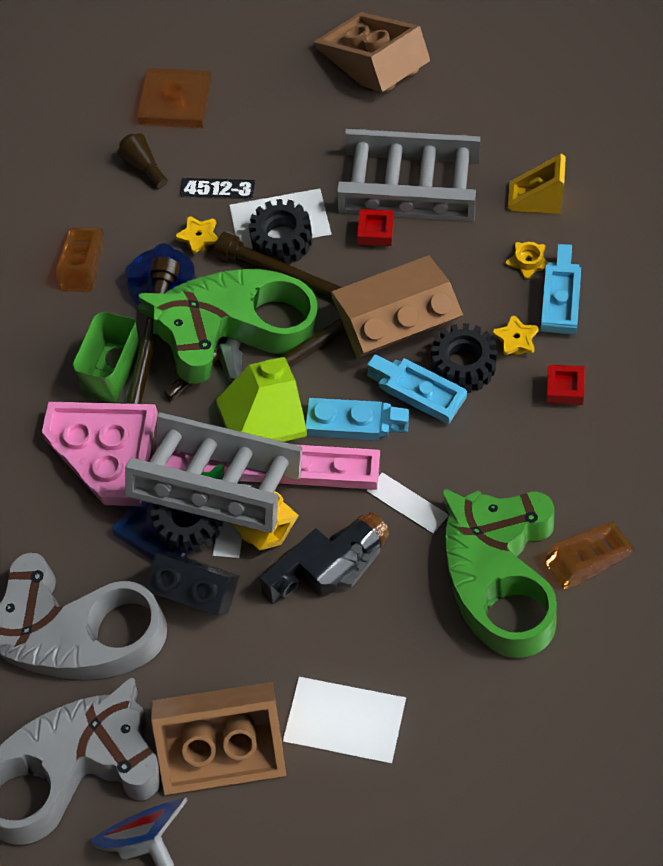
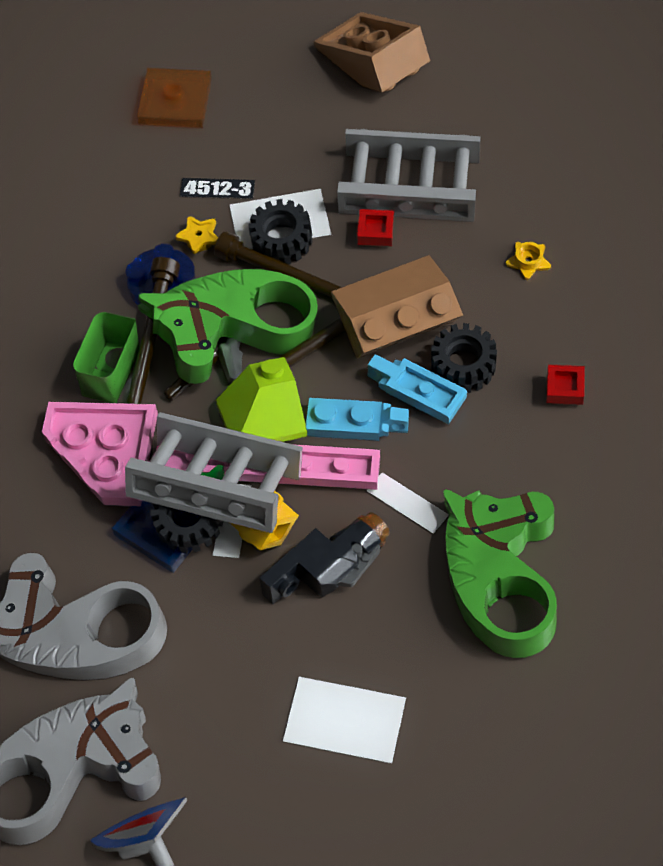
clear orange slope [56,228,104,292] -> none
dark brown cone [117,133,168,188] -> none
black brick [145,551,240,616] -> none
medium nougat slope [151,682,287,795] -> none
yellow plate [492,315,539,355] -> none
yellow slope [508,153,566,214] -> none
medium azure hinge [540,244,581,335] -> none
clear orange slope [545,521,635,589] -> none

